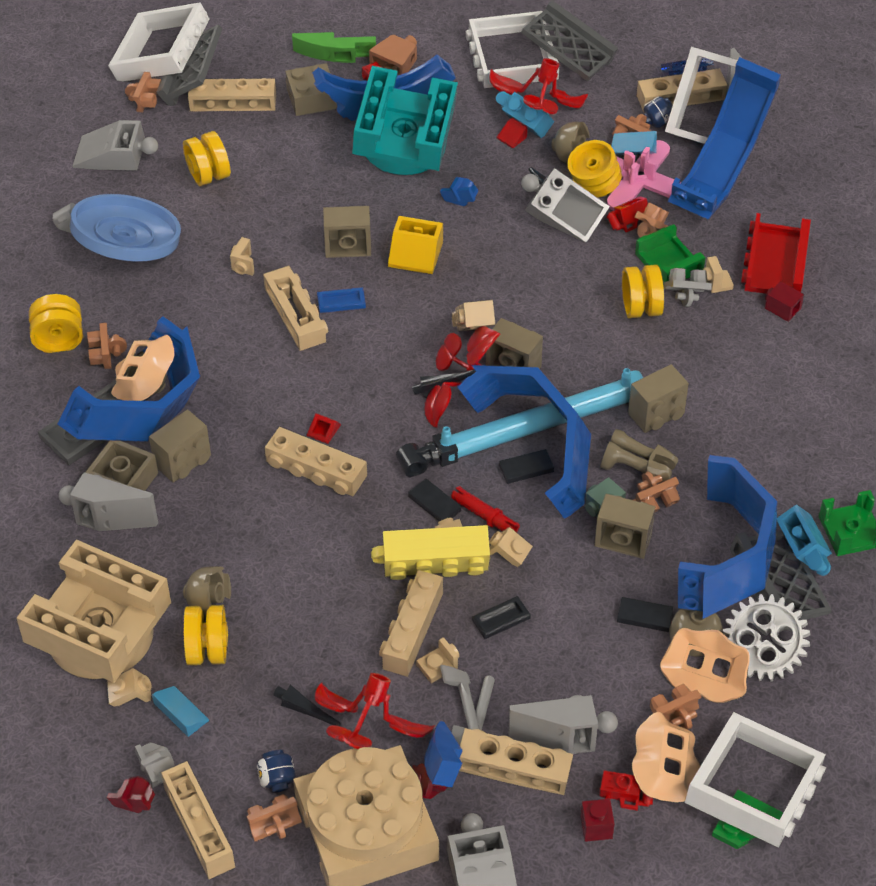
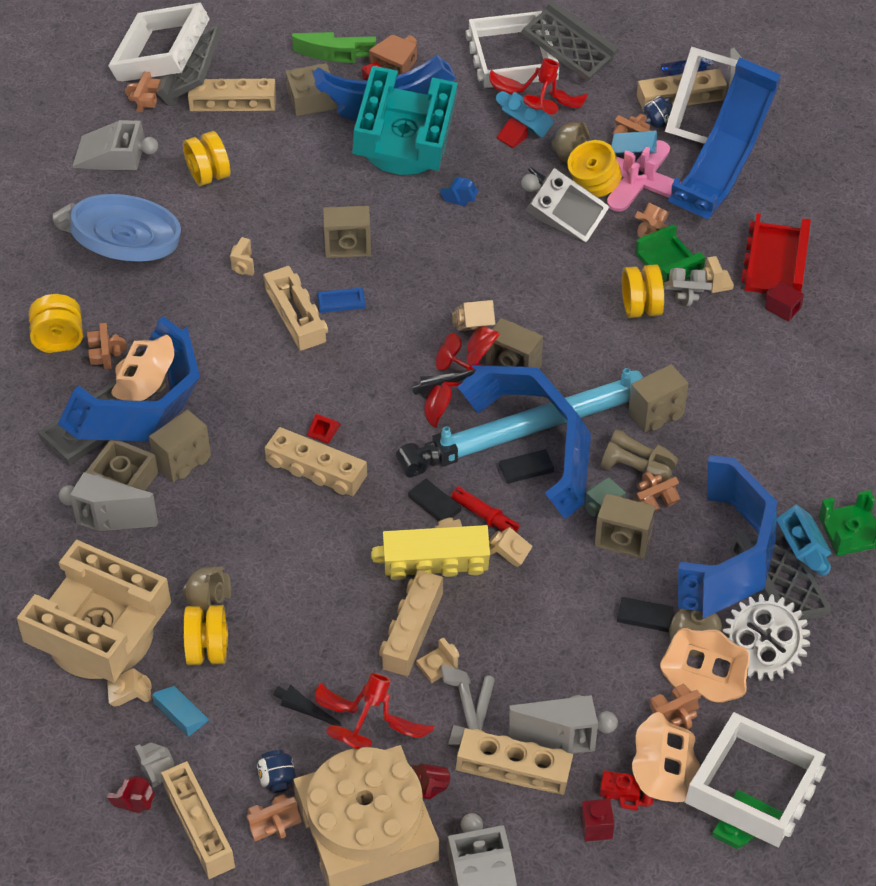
yellow slope [388,216,443,274] -> none
blue slope [424,721,463,787] -> none
black tile [472,596,531,639] -> none
red piece [606,196,648,232] -> none

